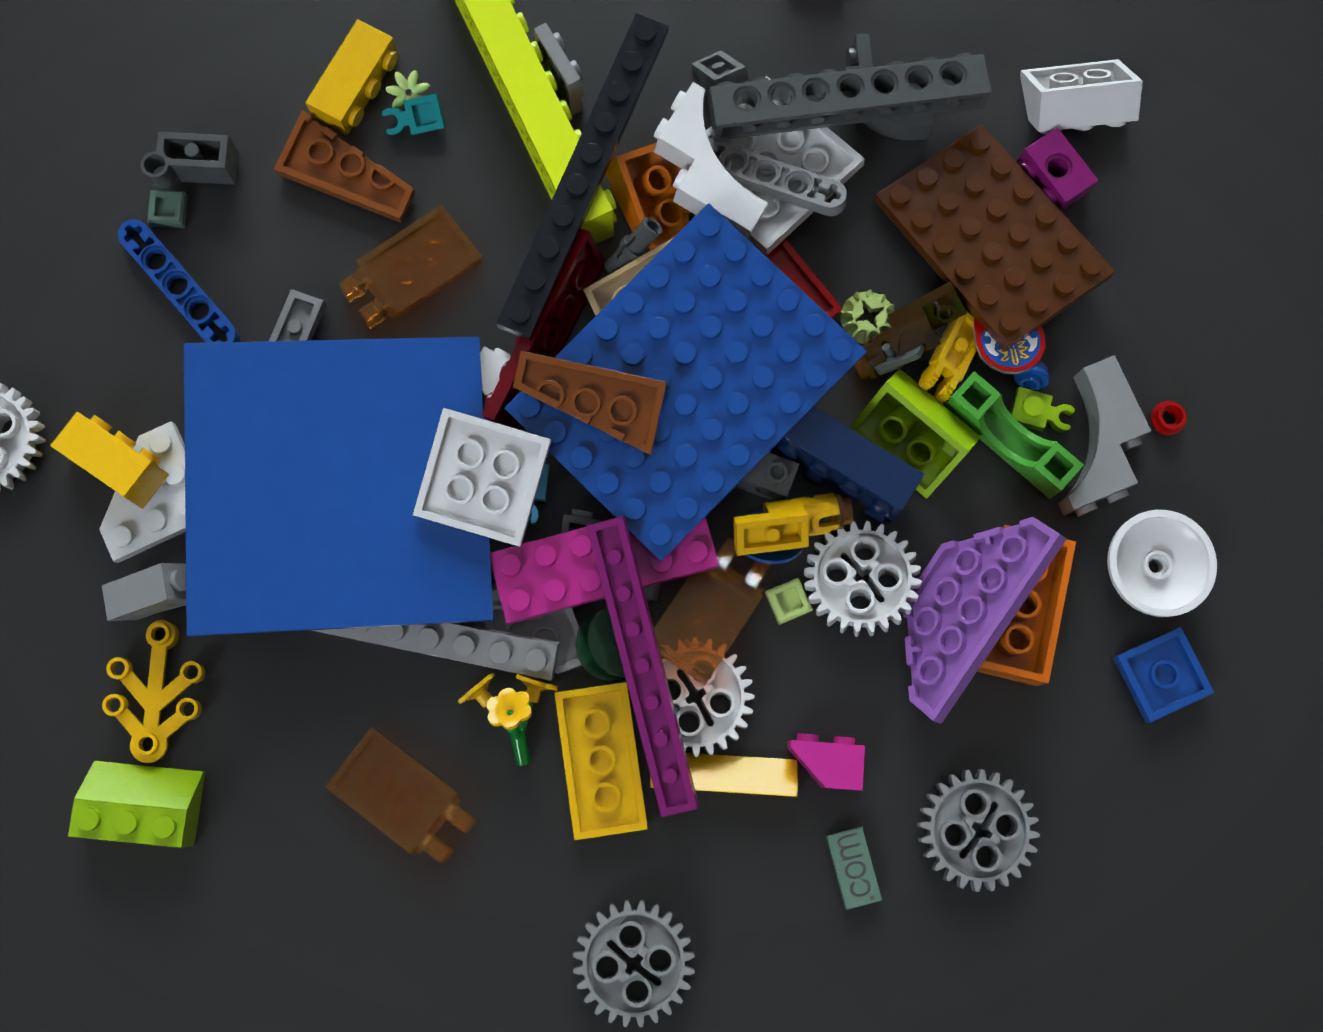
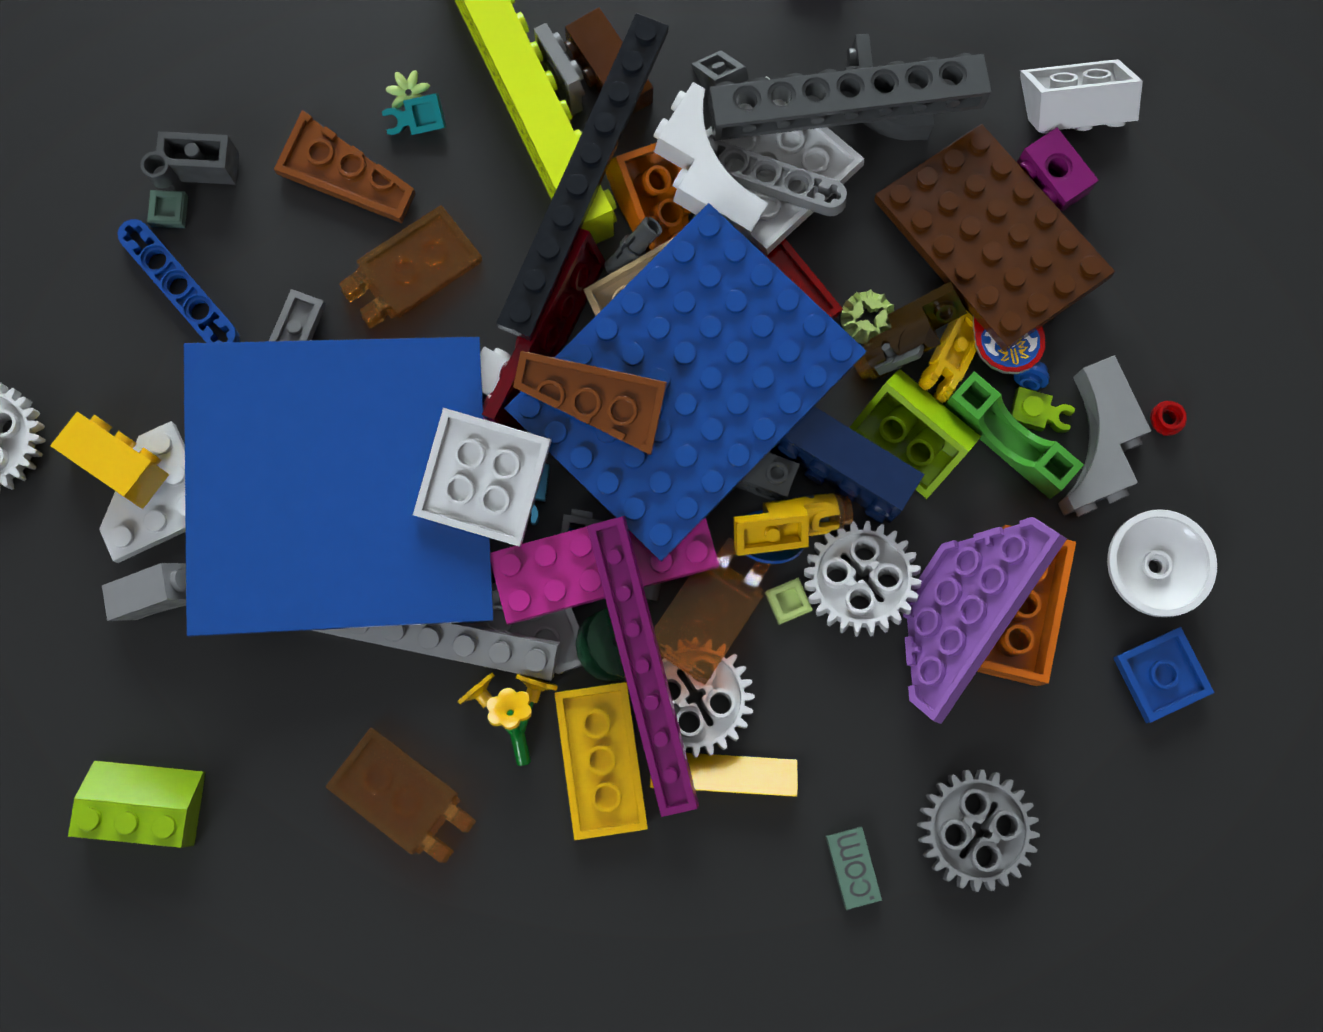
yellow plant [102,620,205,763] -> none
yellow brick [305,19,398,136] -> none
light grey gear [573,900,695,1027] -> none
dark pink slope [787,734,865,791] -> none
none -> reddish brown brick [564,7,653,115]

